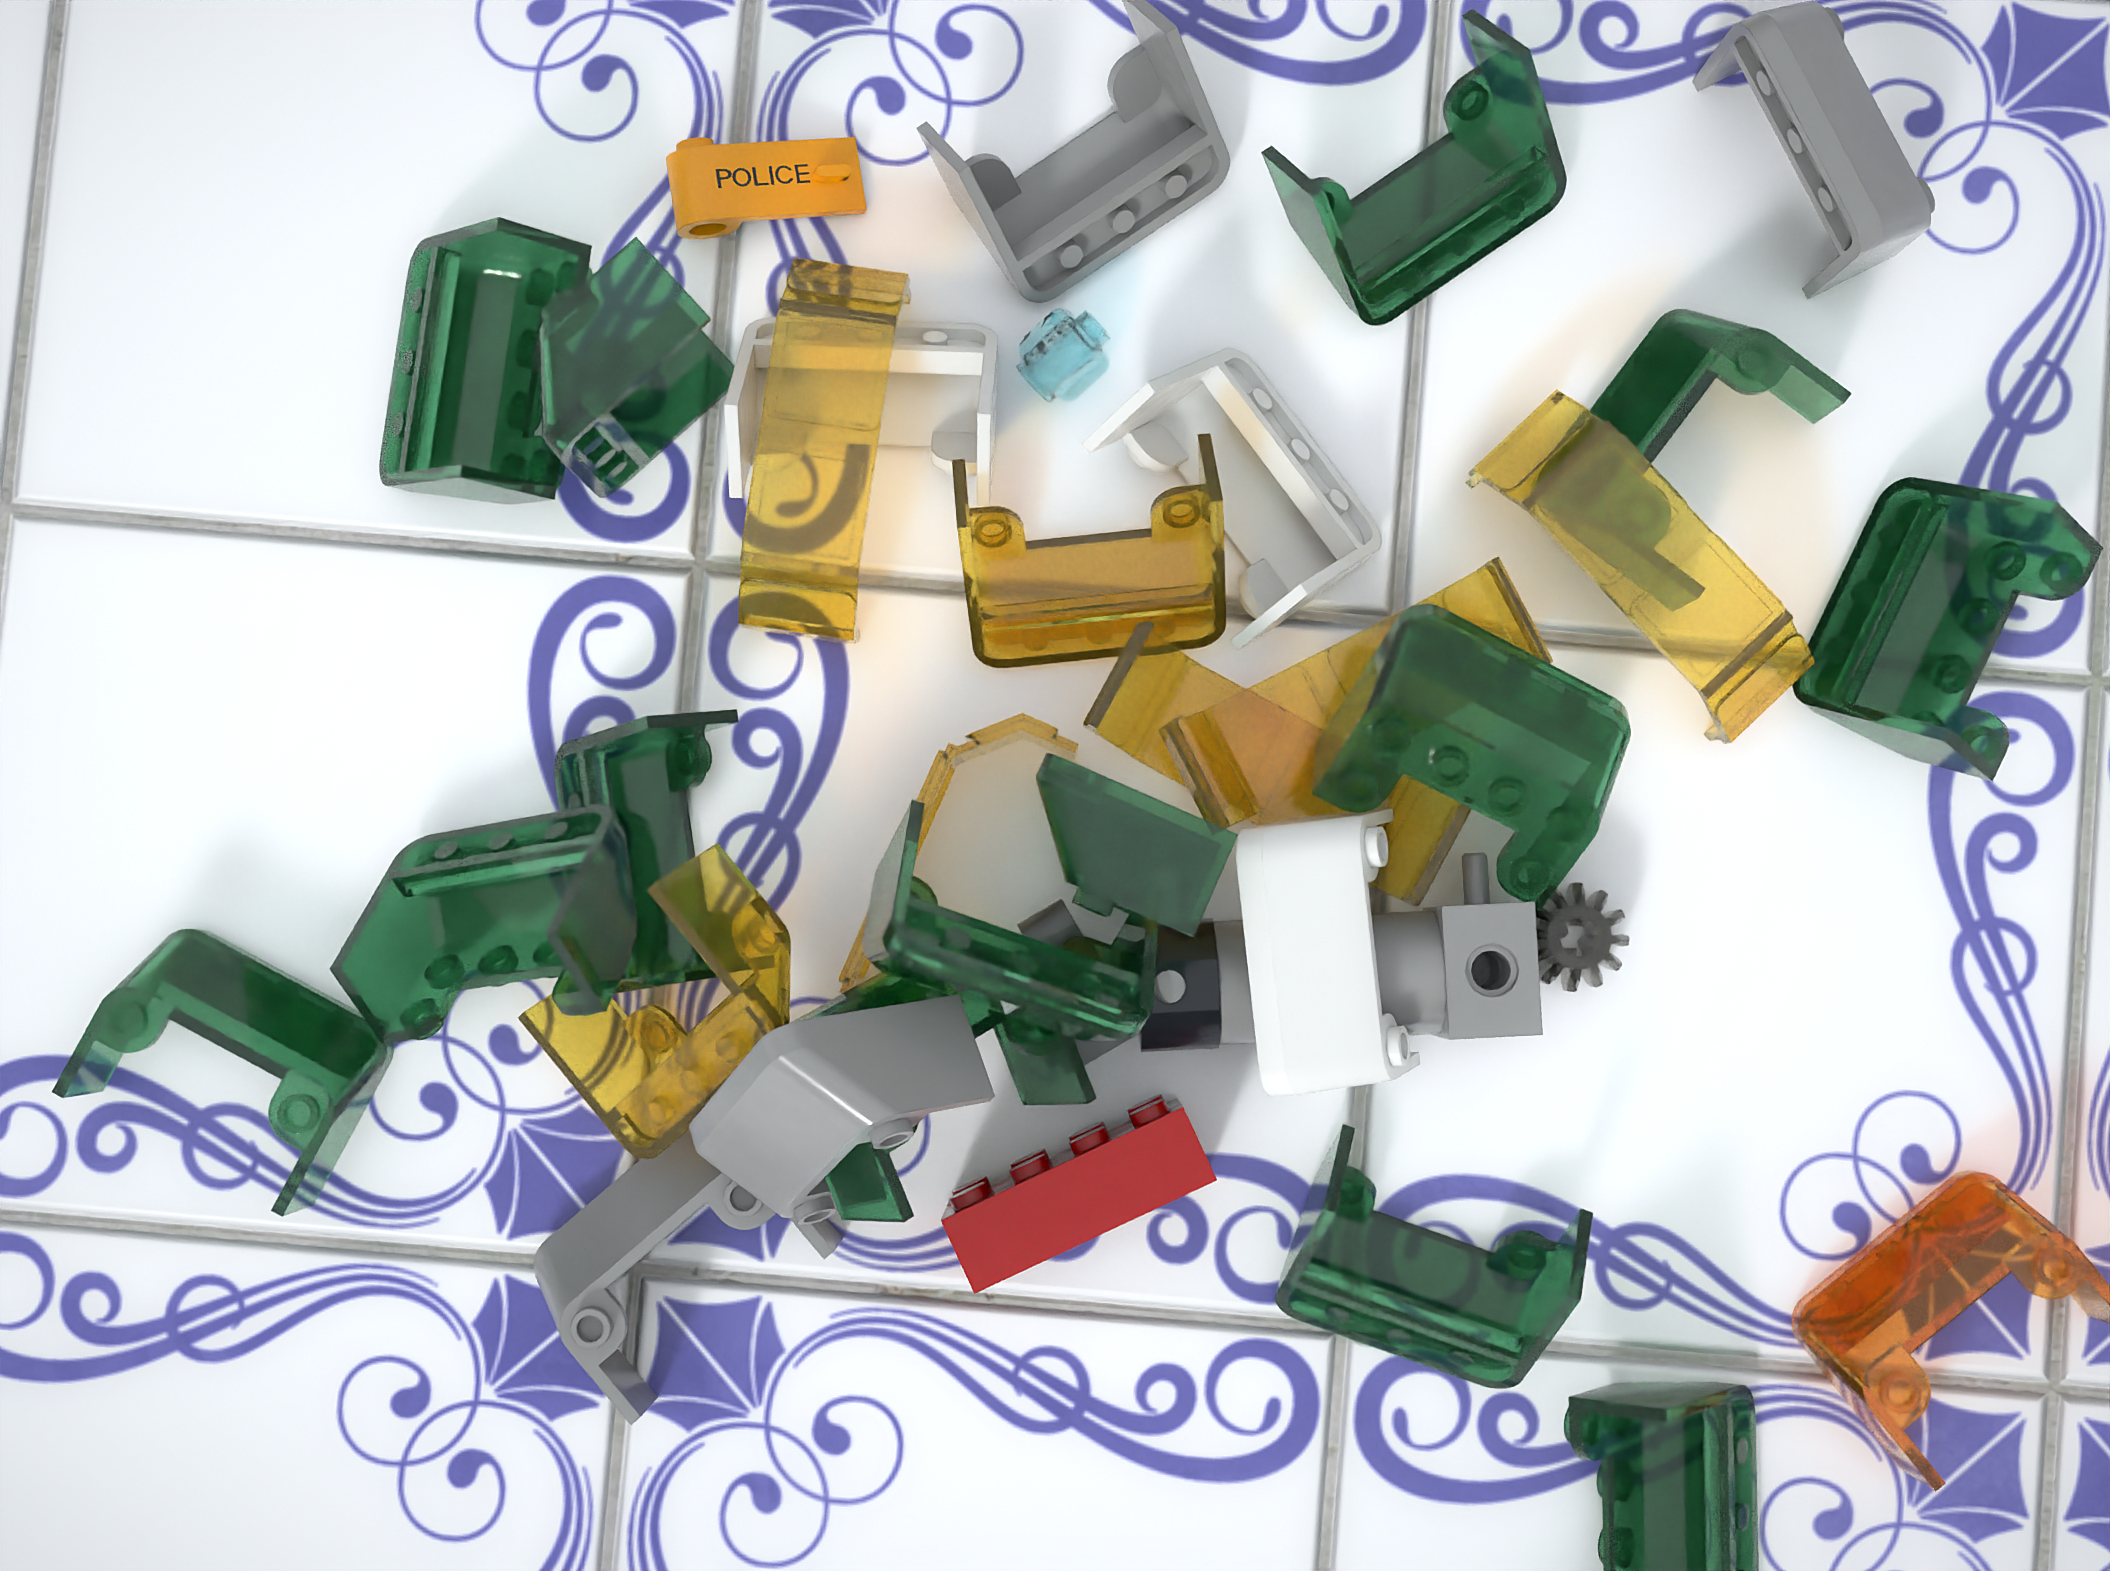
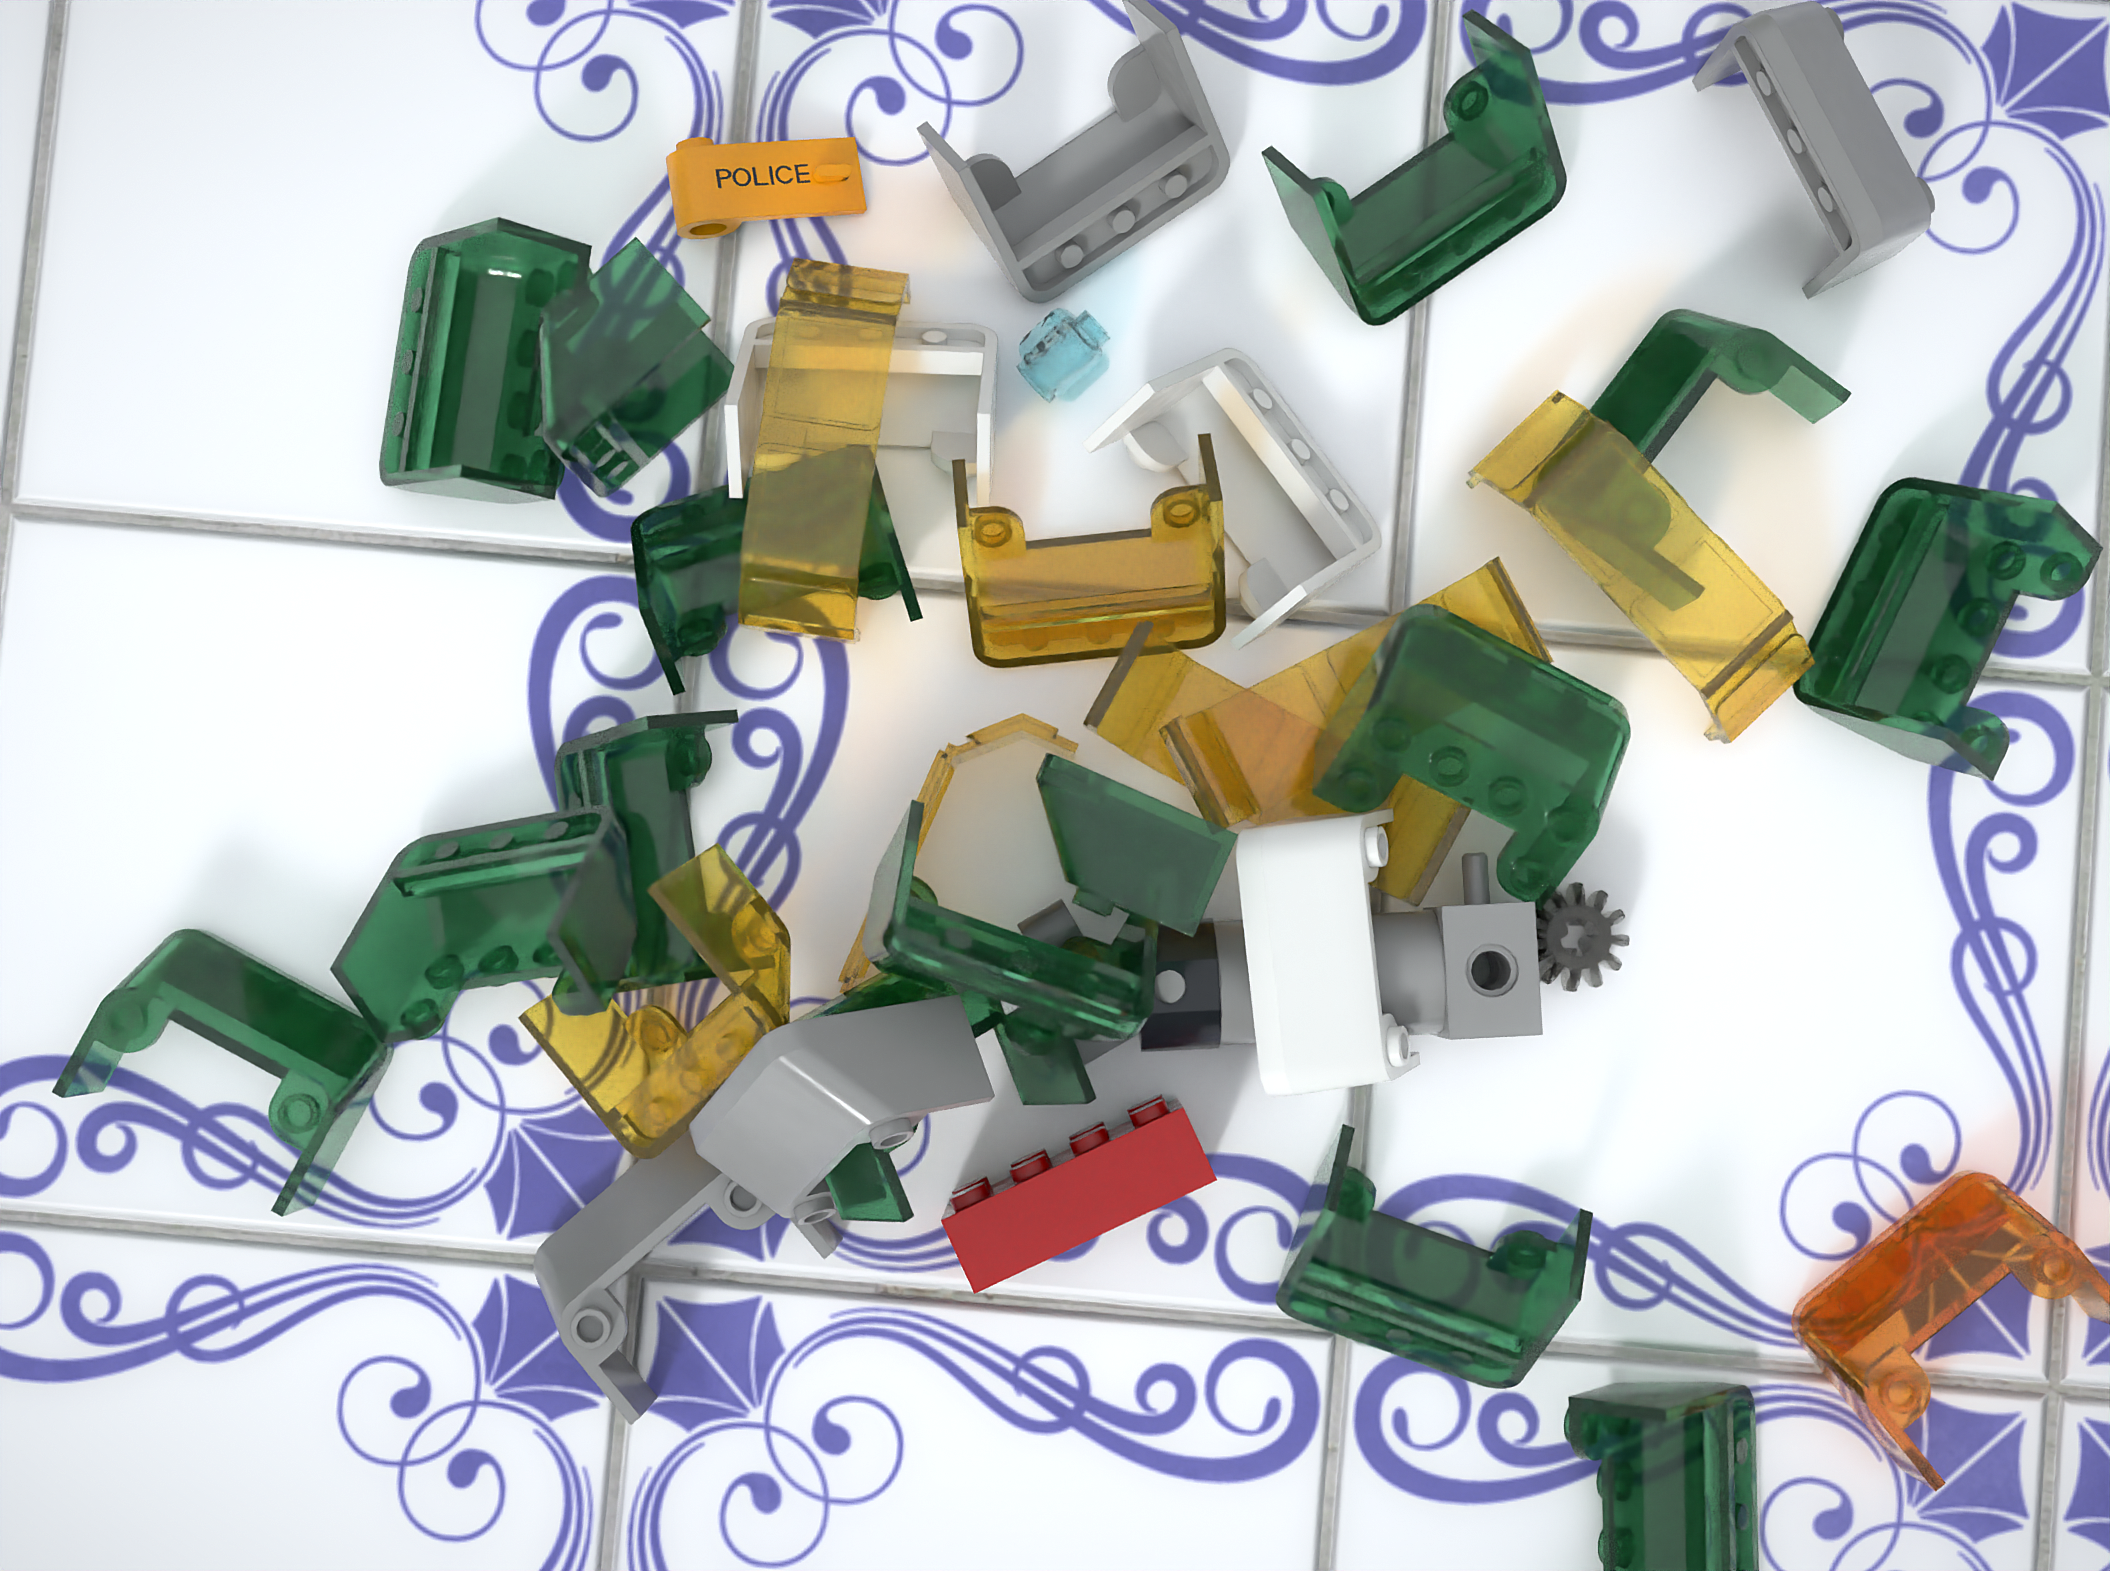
none -> clear green windscreen [630,447,923,696]

